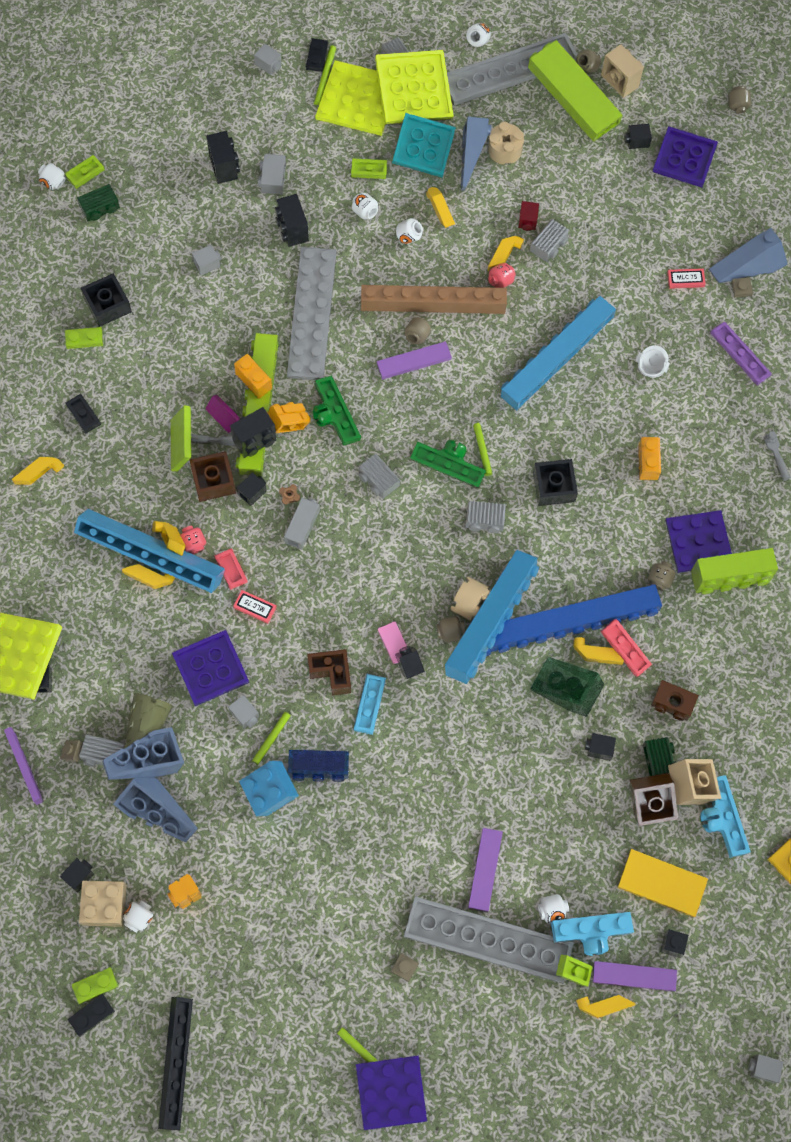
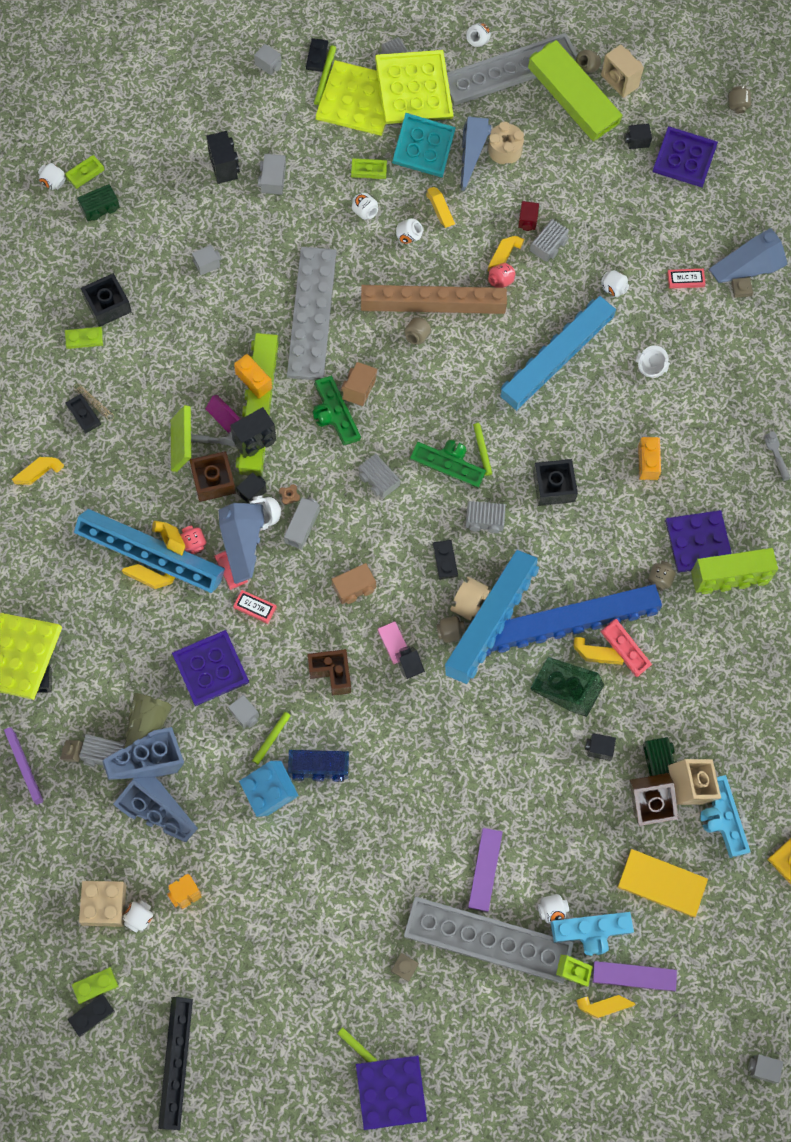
black brick [60,858,94,893] -> none
light orange brick [267,402,311,433] -> none
black brick [274,194,309,247] -> none
medium azure tile [354,674,386,735] -> none
medium lavender tile [377,341,452,380] -> none
reddish brown brick [651,680,699,721] -> none
black brick [660,929,689,958] -> none
medium lavender tile [710,321,772,386] -> none
none -> tan piece [74,384,114,421]
none -> sand blue wedge [218,503,264,584]
none -> white cap [249,495,281,530]
none -> medium nougat brick [332,563,376,604]
none -> medium nougat brick [341,362,378,406]
none -> black plate [432,540,458,580]
none -> white head [601,270,629,297]

